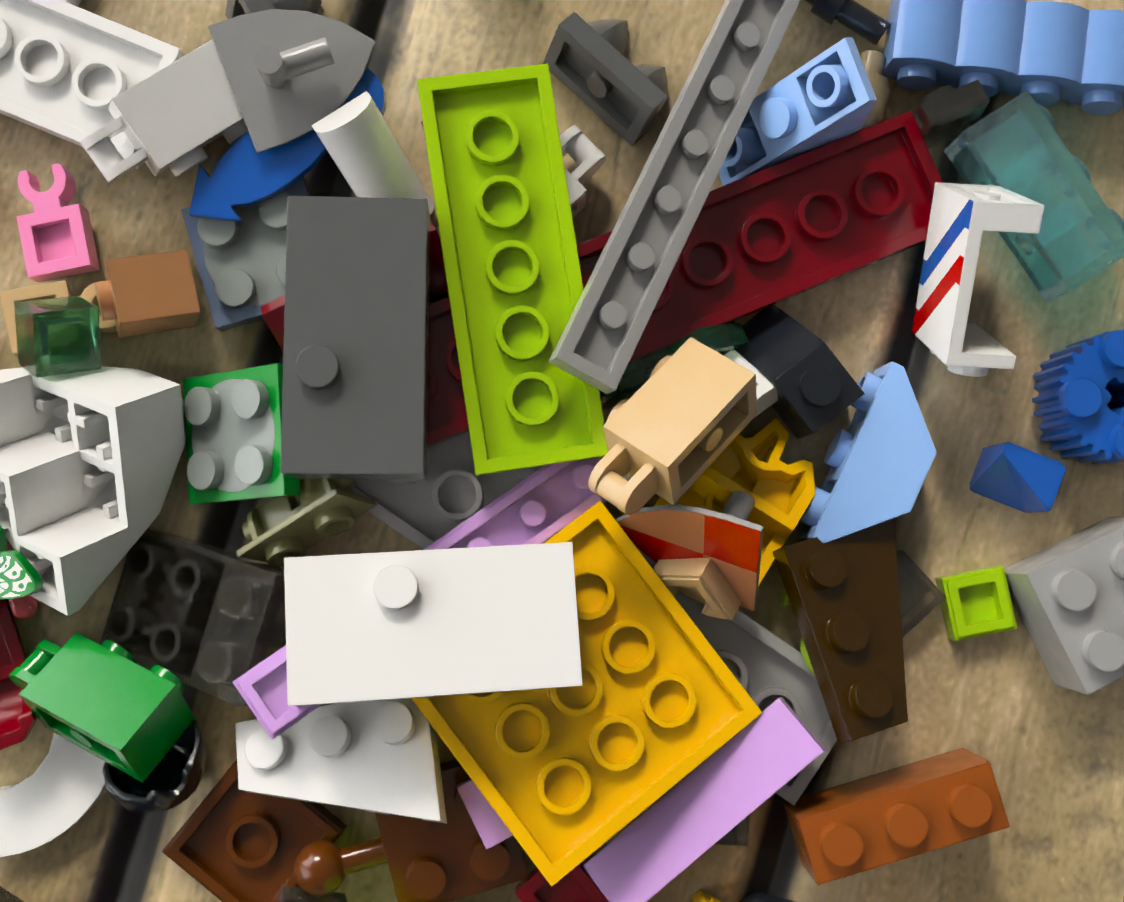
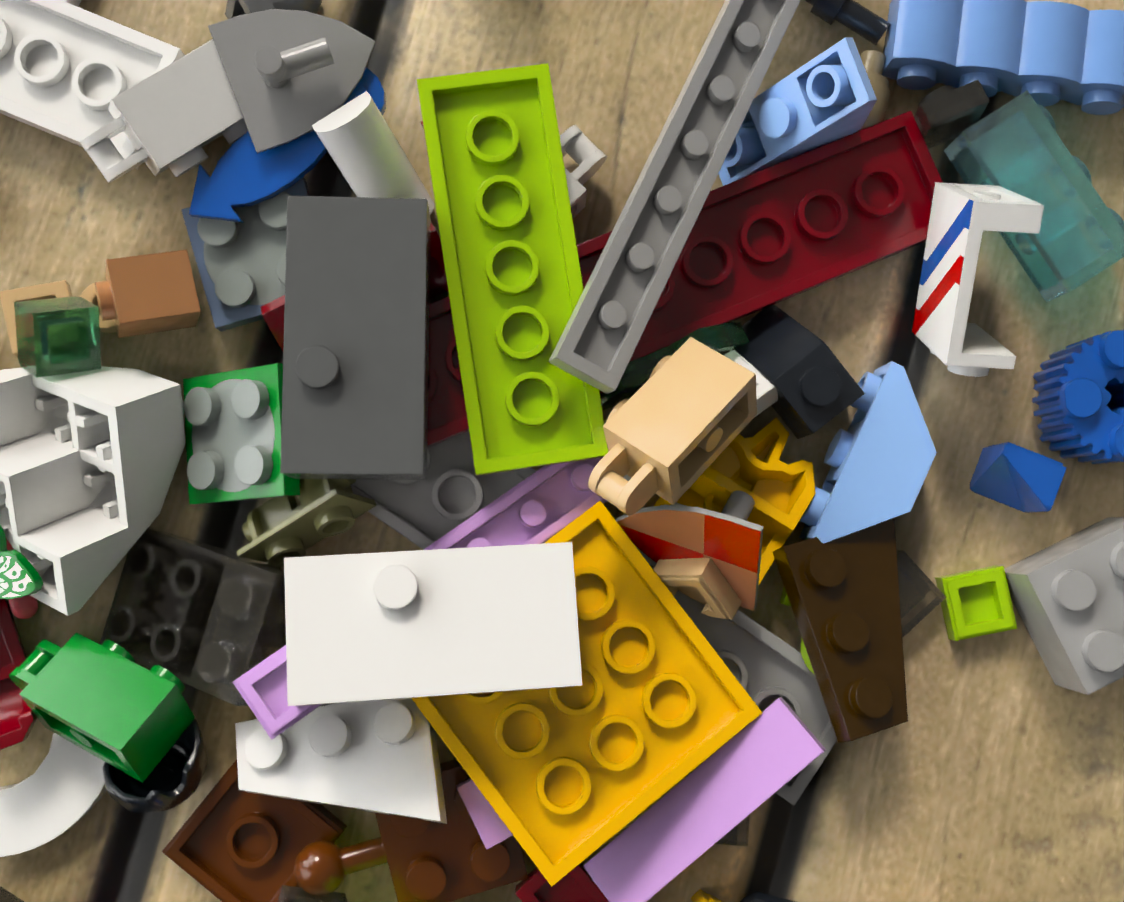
bright pink plate [16,163,100,283] -> none
dark grey tile [543,12,668,146] -> none
dark orange brick [783,748,1010,885] -> none

